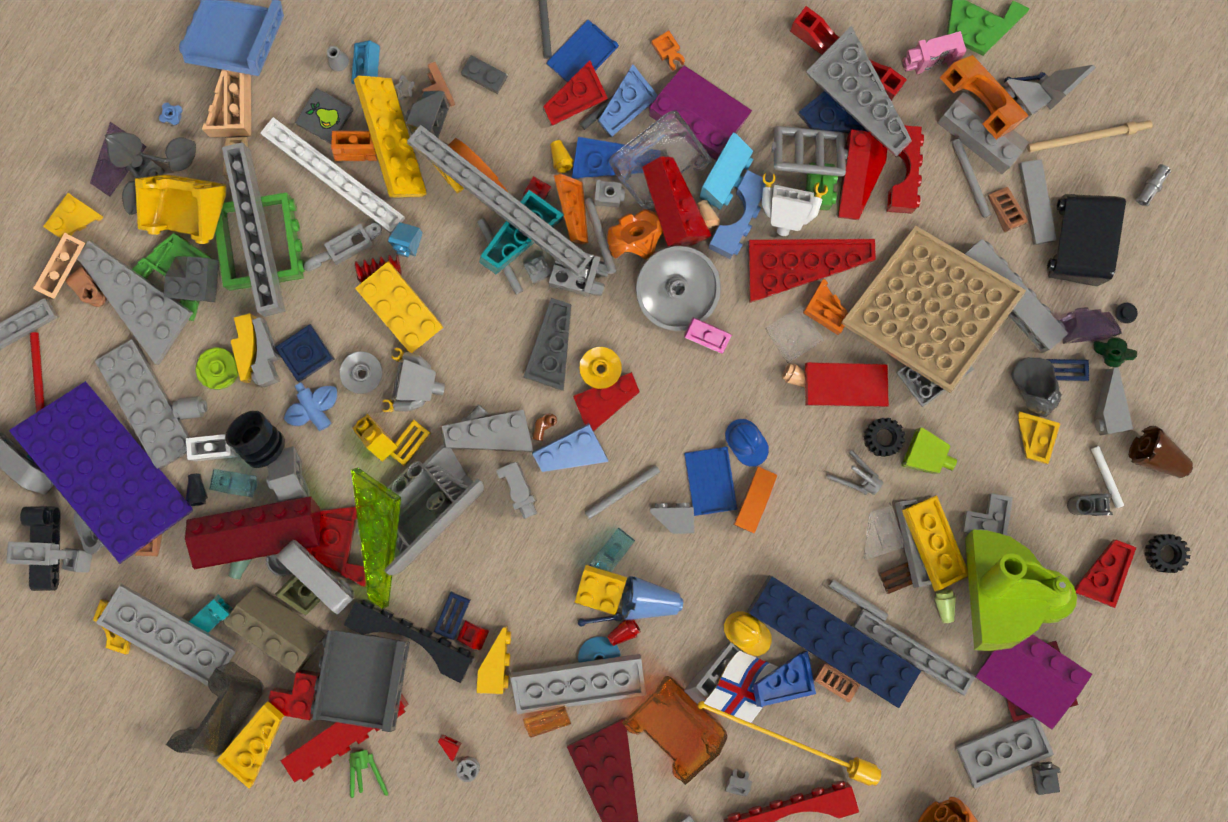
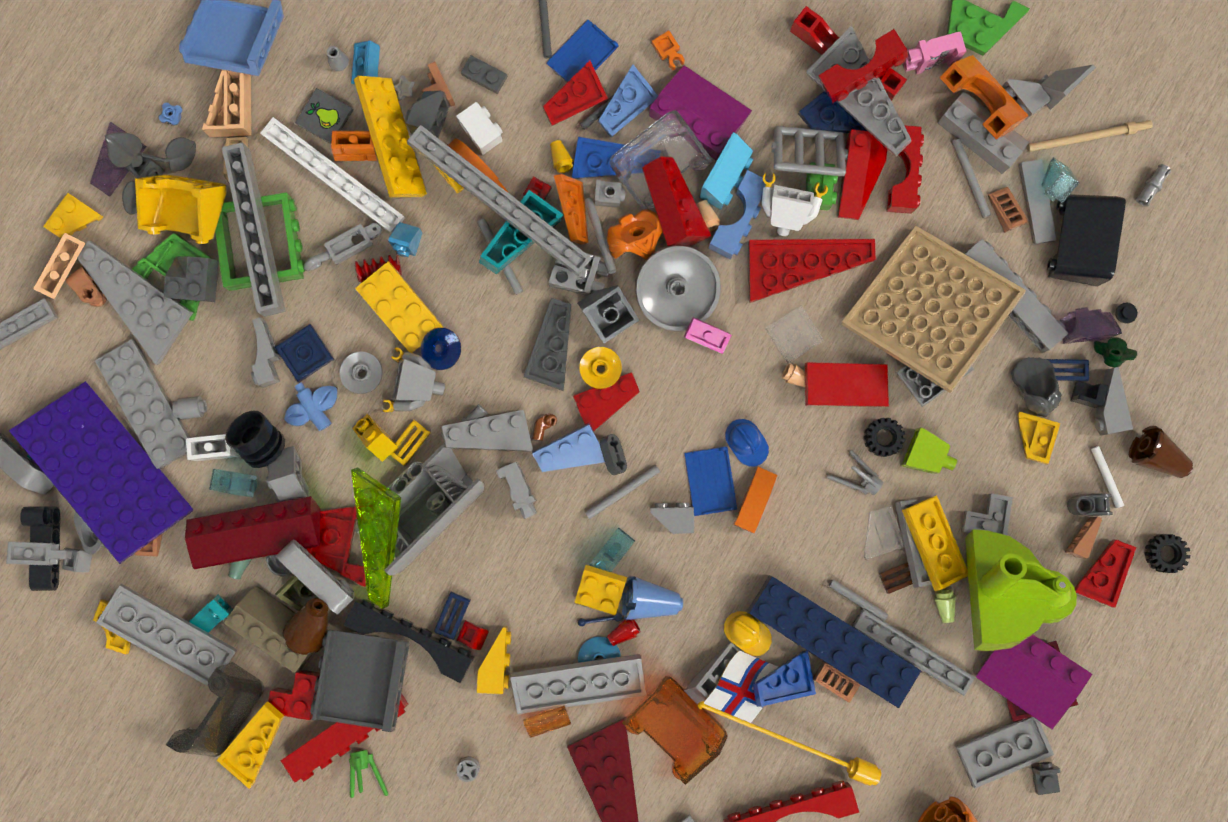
red bar [30,332,45,413] -> none
black cone [186,473,208,506] -> none
lime tile [195,347,239,390] -> none
yellow slope [230,313,257,383] -> none
red slope [438,734,462,762] -> none
light grey tile [524,255,552,284] -> none
light grey tile [725,769,752,797] -> none
orange wing [803,279,848,335] -> none
dark blue hinge [1004,72,1046,83] -> none
none -> reddish brown cone [283,598,328,655]
none -> clear blue dish [421,328,461,370]
none -> white brick [456,102,503,155]
none -> dark grey slope [577,285,639,343]
none -> dark grey beam [600,434,627,475]
none -> red arch [818,29,908,103]
none -> clear light blue slope [1041,157,1080,203]
none -> nougat slope [1065,517,1102,558]
none -> black panel [1071,381,1108,408]

